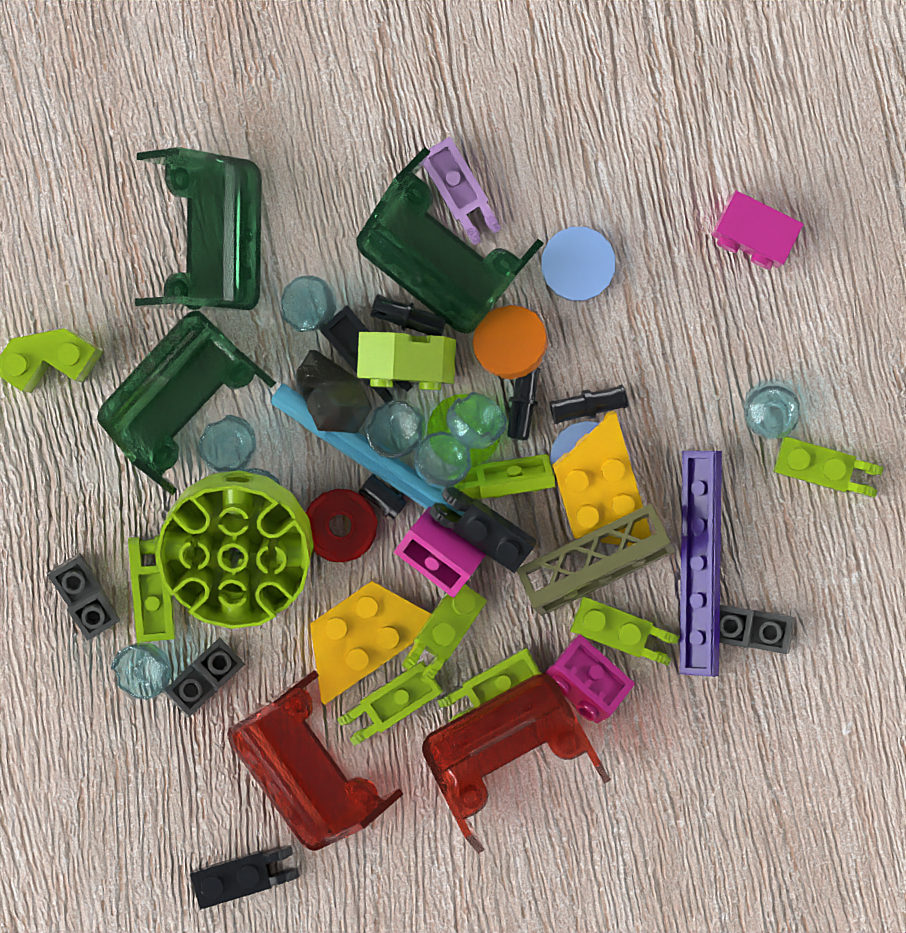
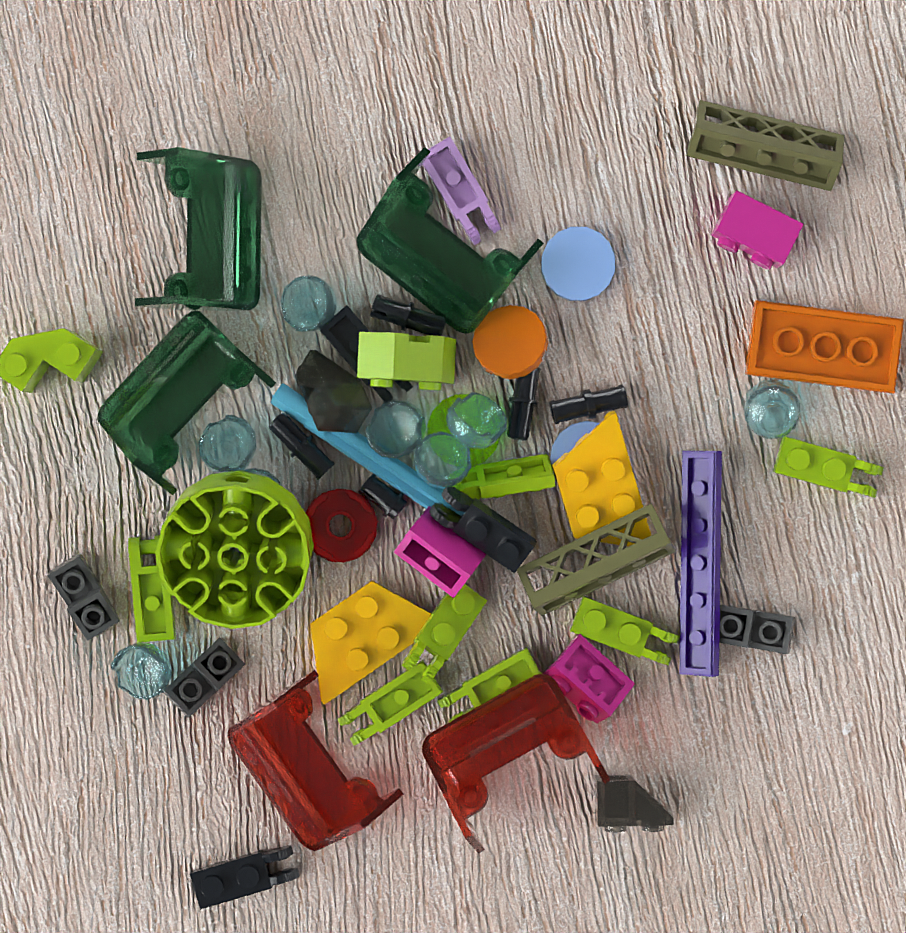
none -> black axle [269,413,335,480]
none -> clear smoke slope [594,775,674,833]
none -> olive fence [686,100,844,191]
none -> orange tile [745,300,904,394]

